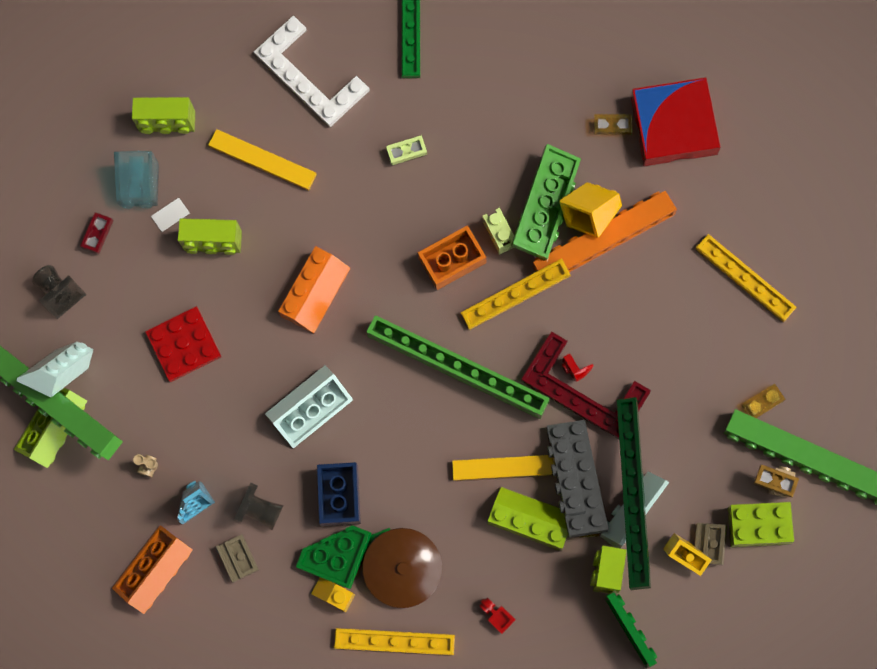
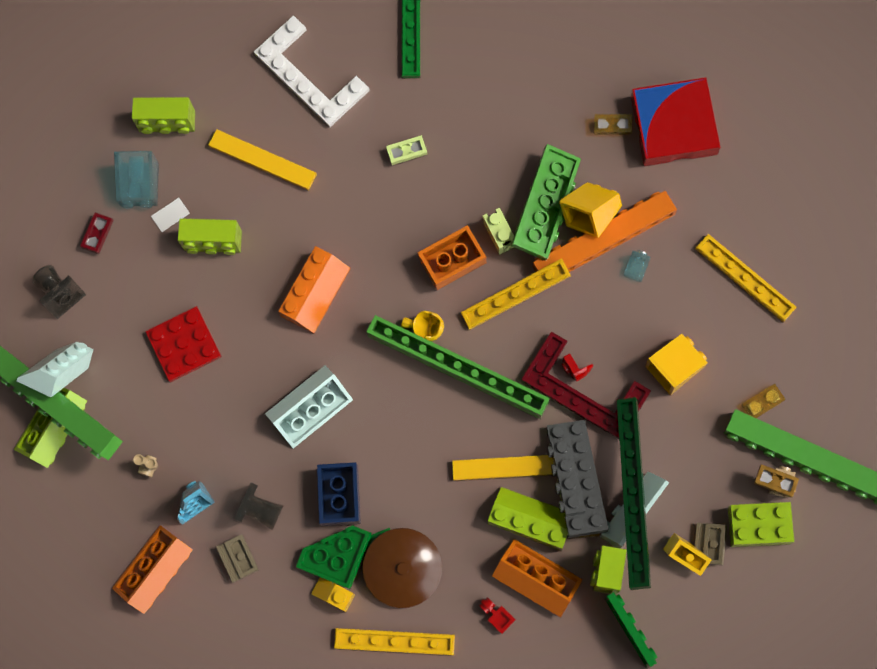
none -> yellow hair [401,311,444,342]
none -> orange slope [492,539,583,618]
none -> clear light blue bracket [624,250,651,282]
none -> yellow slope [645,334,708,396]

